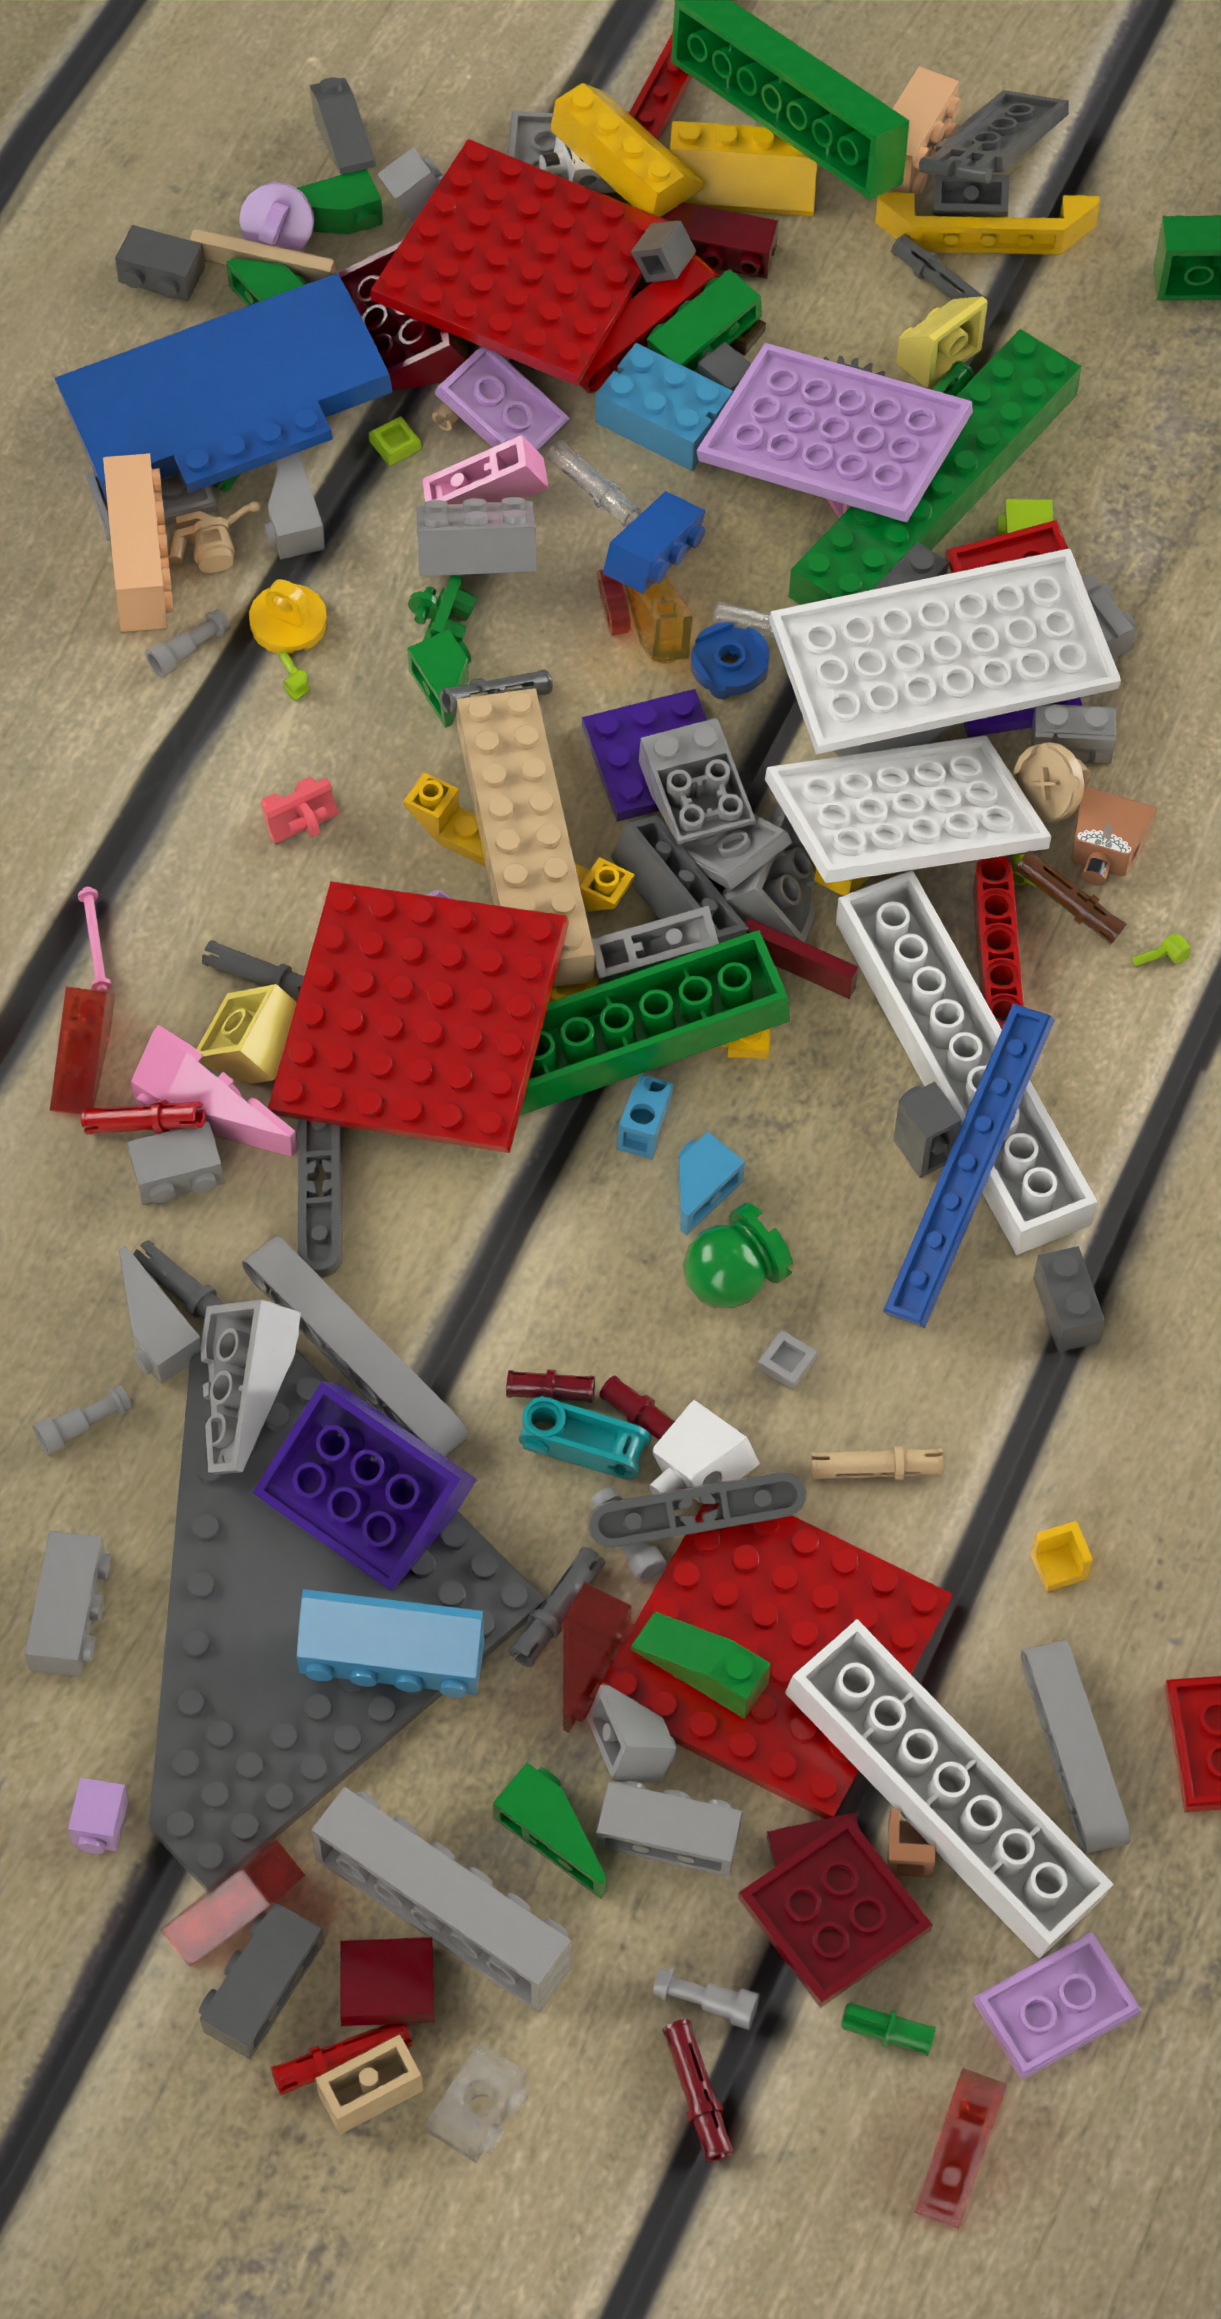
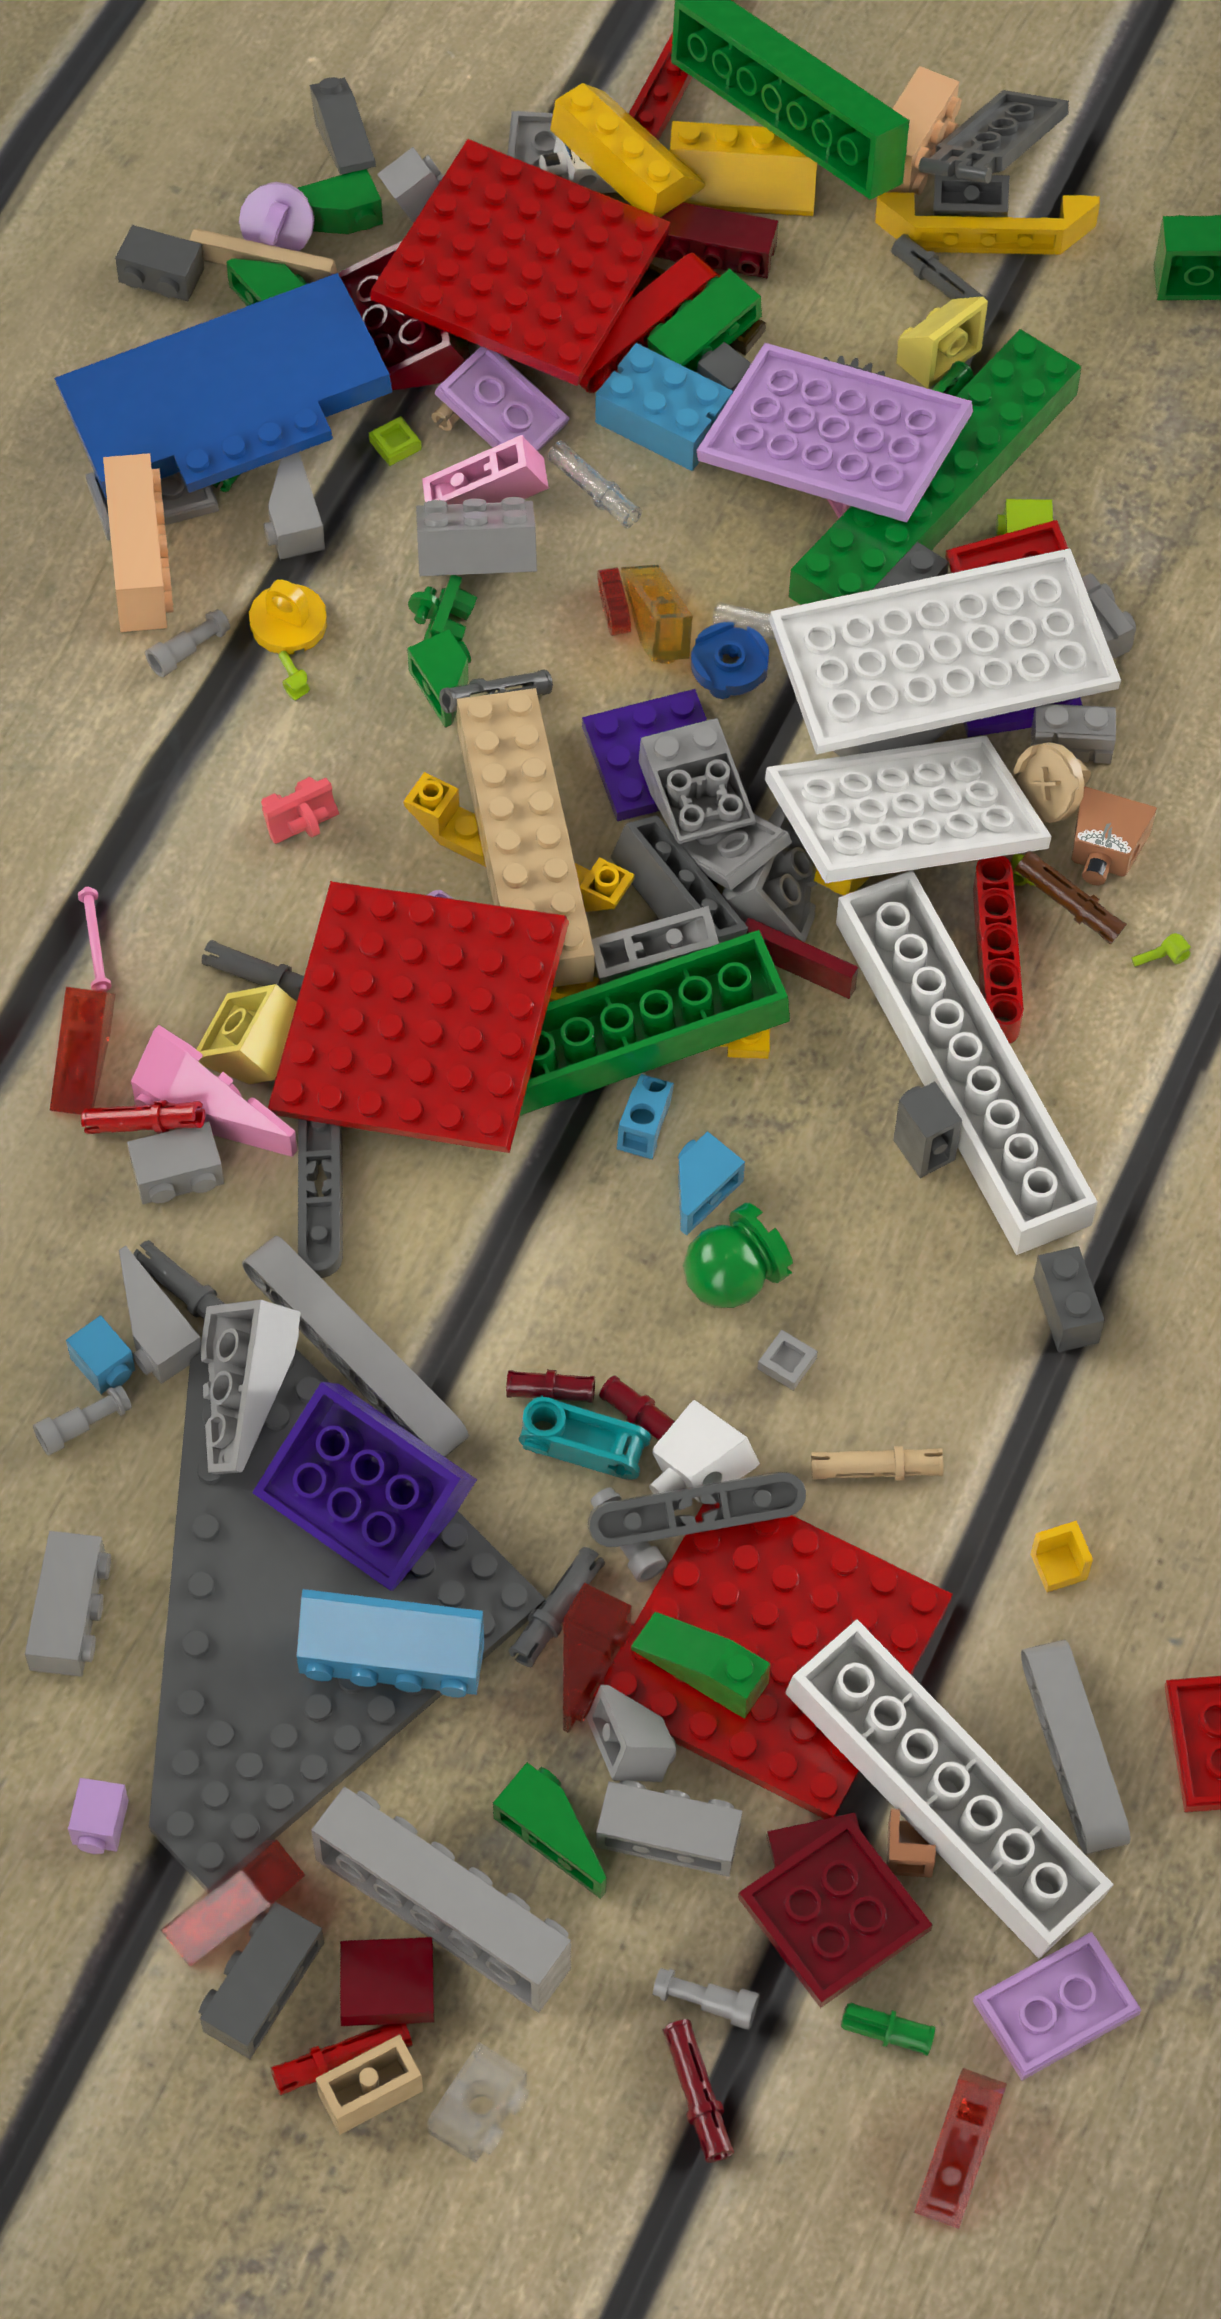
tan piece [168,501,261,574] -> none
blue brick [603,491,706,593] -> none
dark grey brick [631,220,696,282] -> none
blue tile [883,1004,1055,1328] -> none
none -> dark azure brick [66,1315,136,1394]

